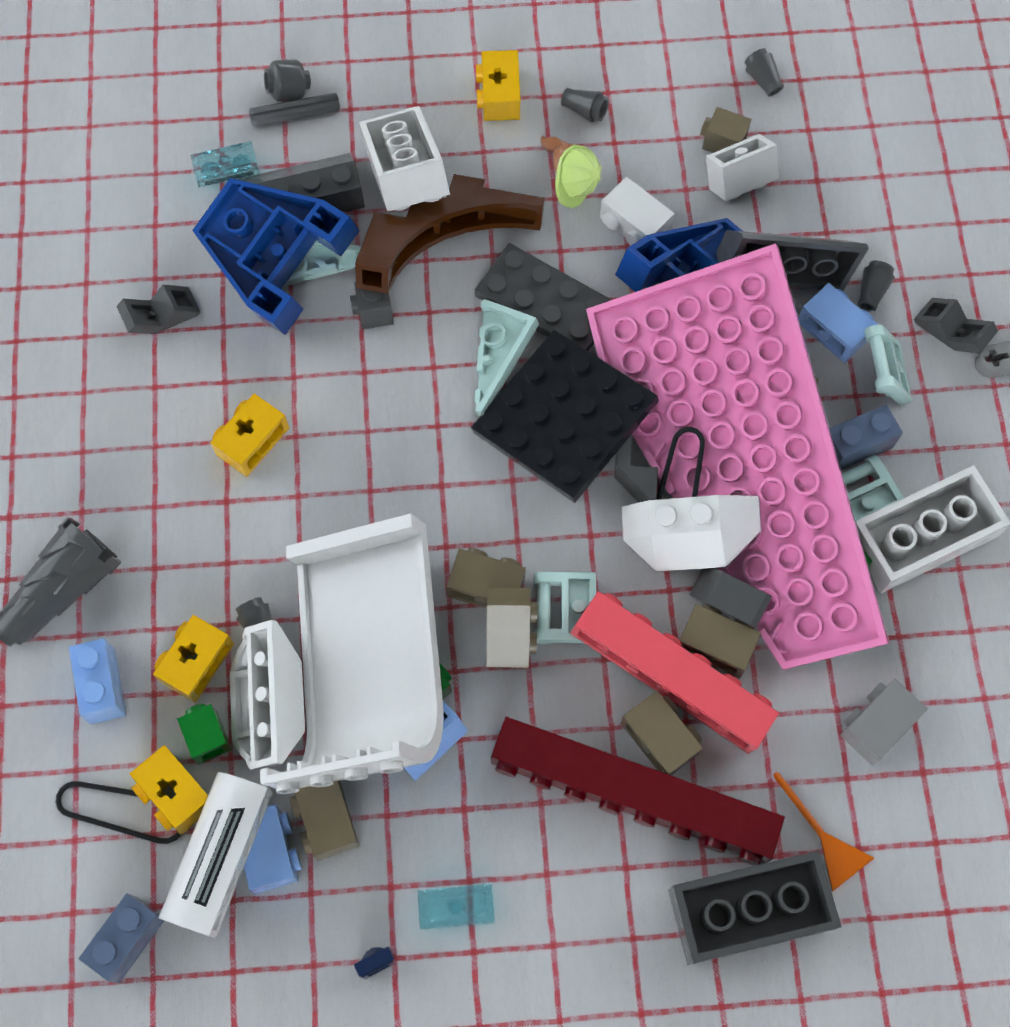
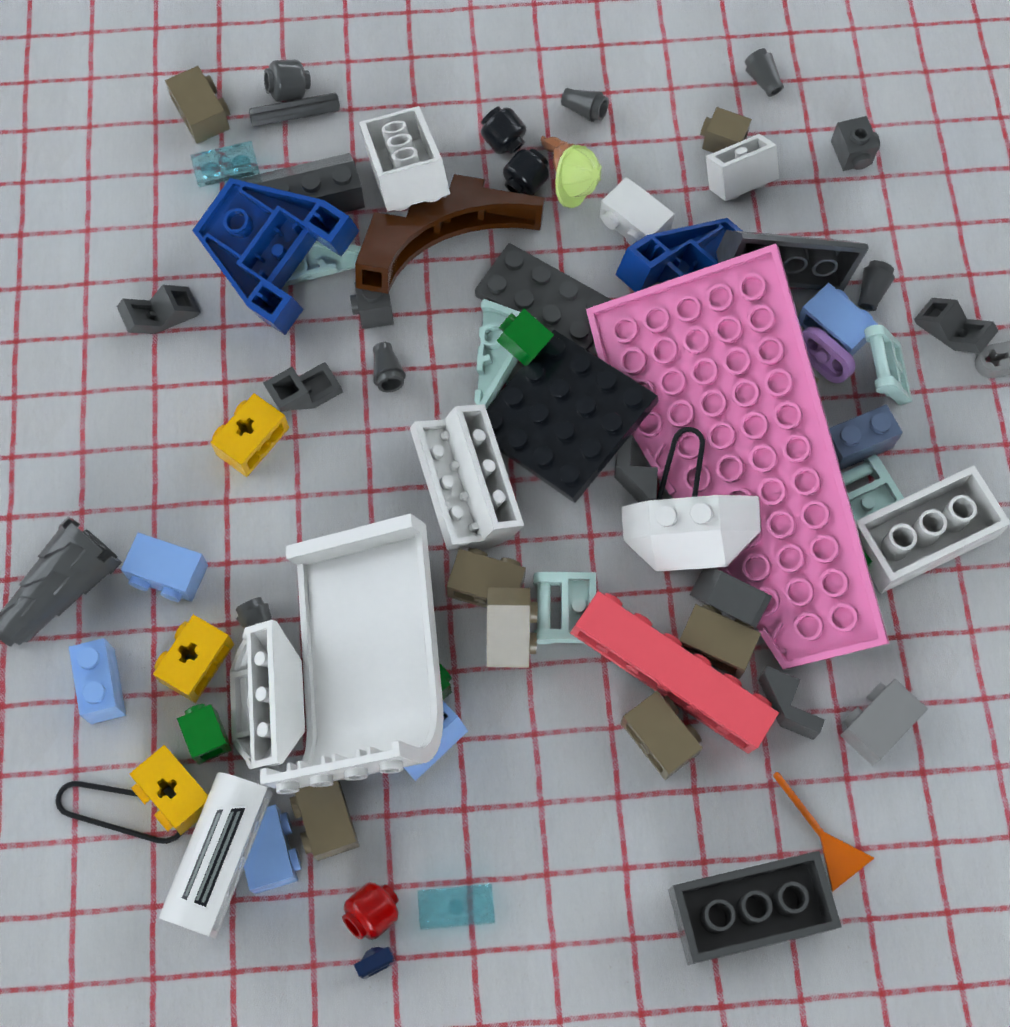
sand blue brick [78,893,165,983] -> none
yellow brick [476,50,521,121] -> none
dark red brick [491,716,785,866] -> none
none -> light blue brick [121,532,208,602]
none -> dark tan brick [165,66,231,144]
none -> dark grey slope [263,362,343,412]
none -> red head [342,882,399,940]
none -> dark grey cone [373,342,406,393]
none -> white brick [410,404,524,550]
none -> black head [481,106,526,154]
none -> green brick [497,309,554,366]
none -> black head [503,149,549,196]
none -> dark grey slope [758,666,825,740]
none -> lavender plate [802,327,855,383]
none -> dark grey brick [831,116,880,171]

